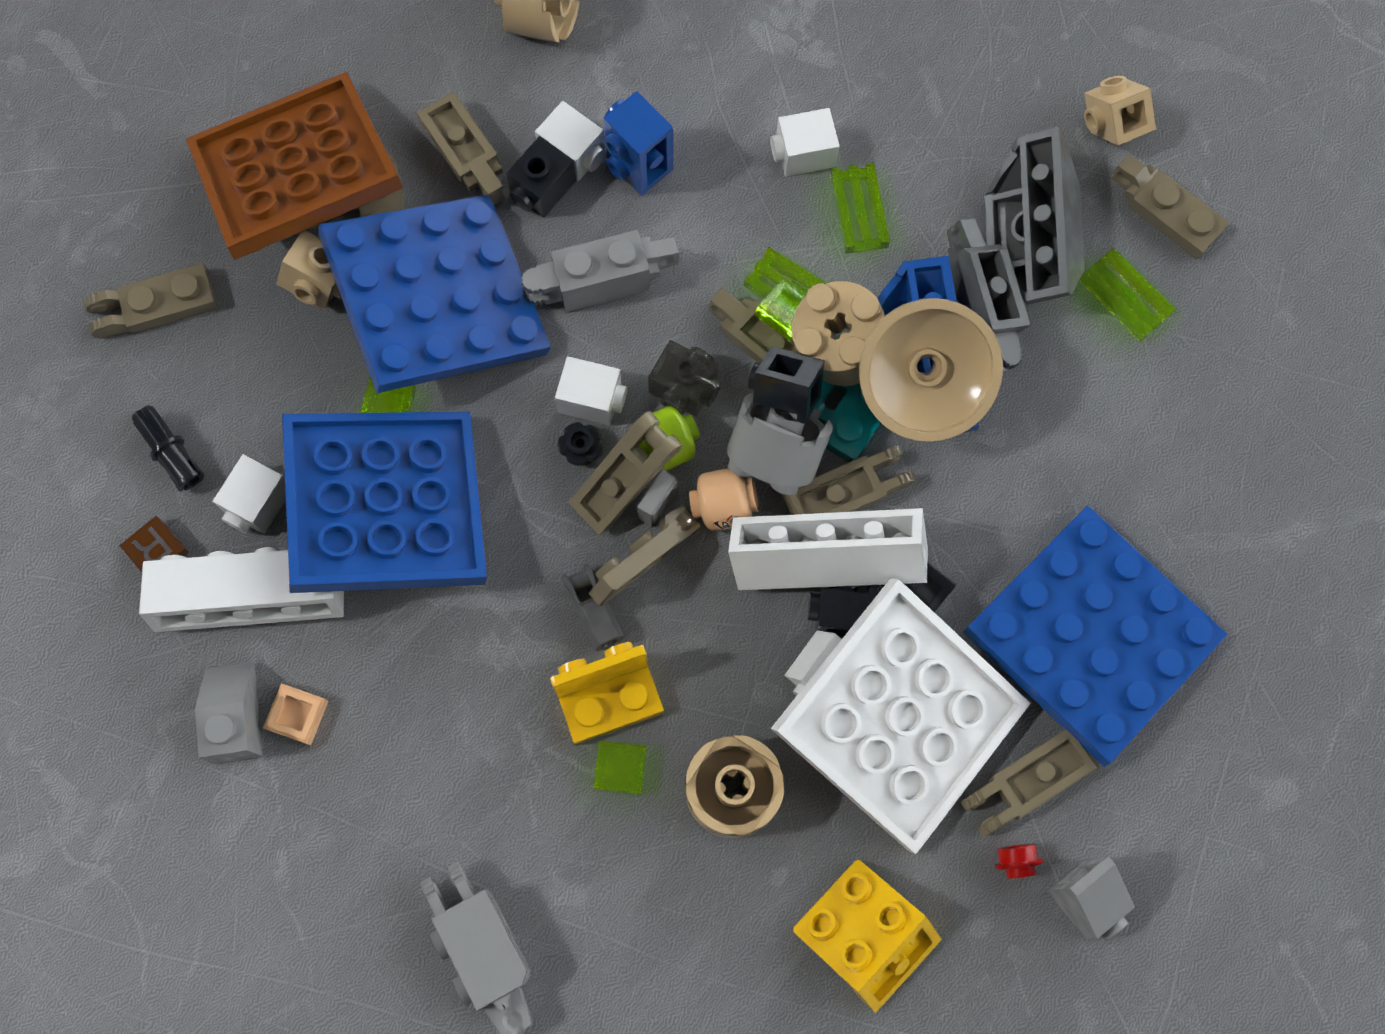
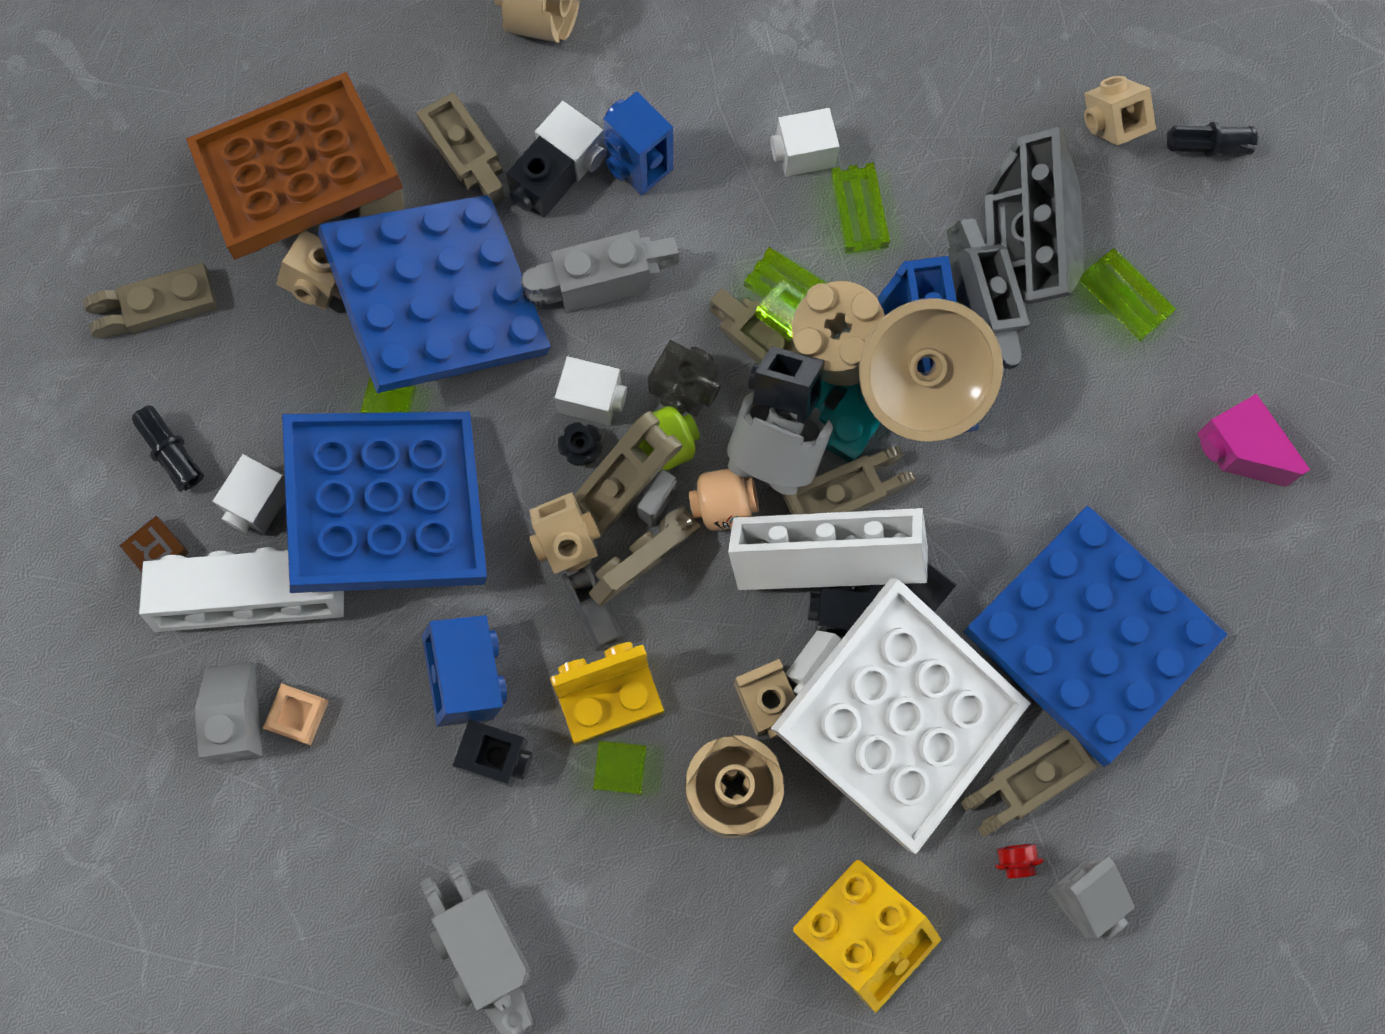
dark tan hinge [1111,154,1229,259] -> none
none -> blue brick [422,615,507,727]
none -> black brick [452,719,533,788]
none -> tan brick [529,492,601,574]
none -> tan brick [734,659,795,739]
none -> black axle [1167,122,1258,157]
none -> dark pink slope [1197,393,1310,487]

